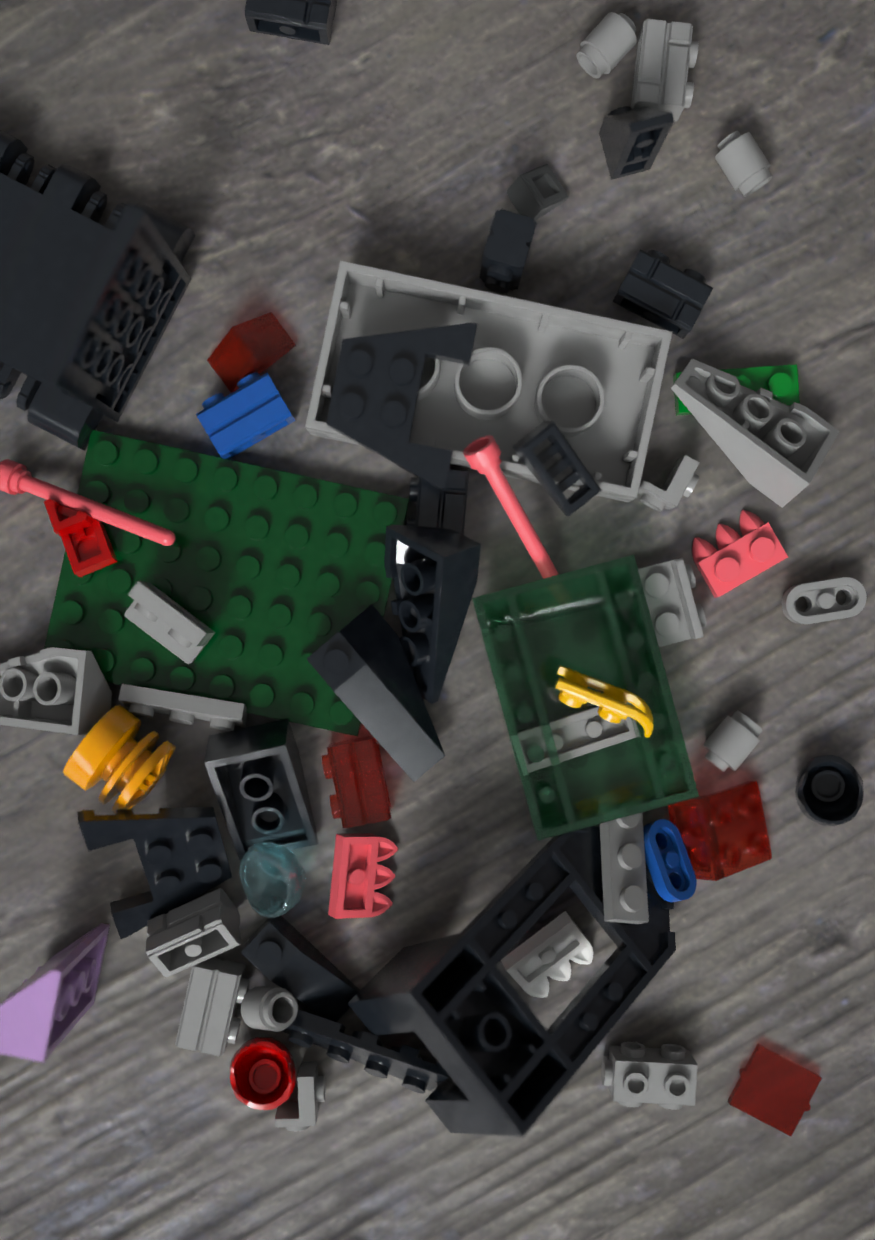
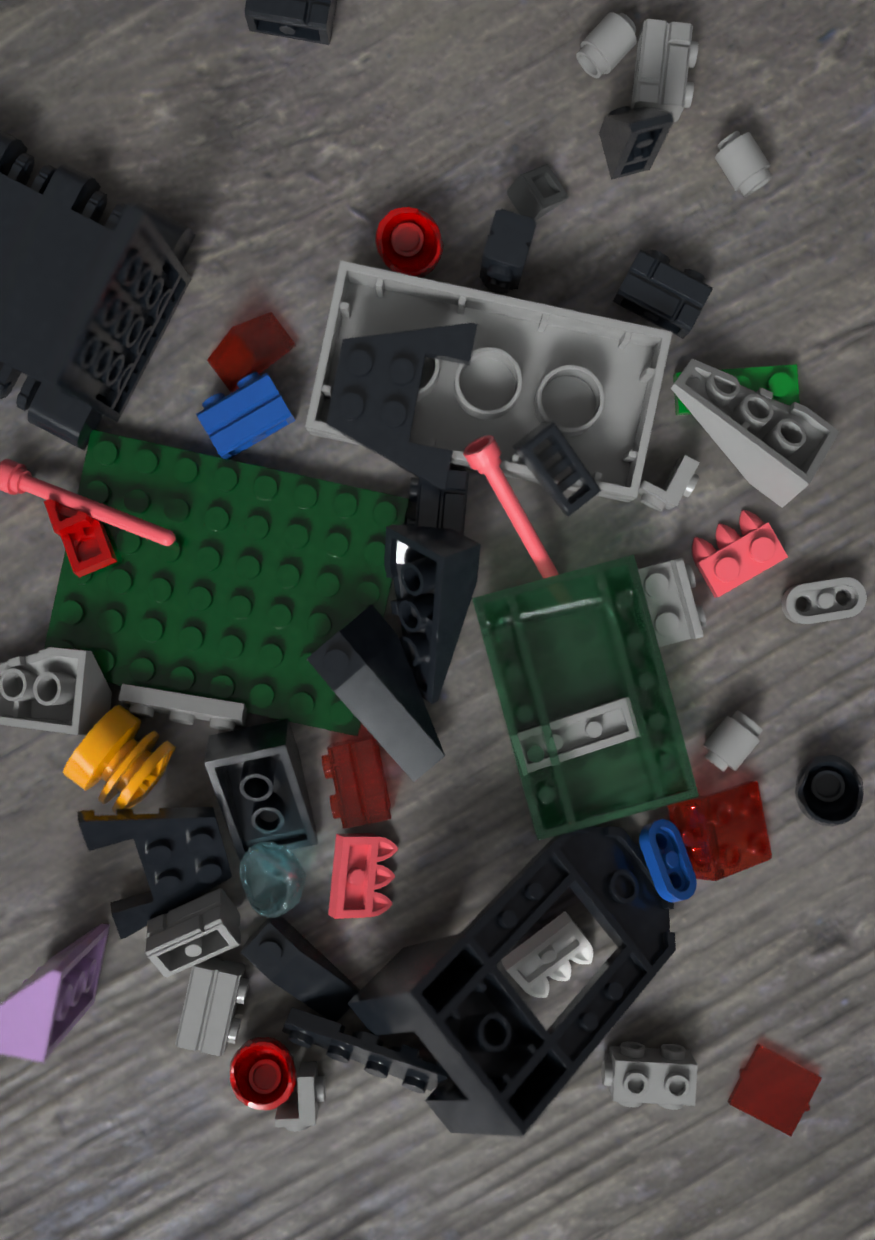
light grey bracket [125,581,215,664] -> none
light grey brick [241,986,298,1031] -> none
yellow piece [555,665,654,738] -> none
light grey plate [598,794,649,924] -> none
none -> red hair [375,207,444,277]

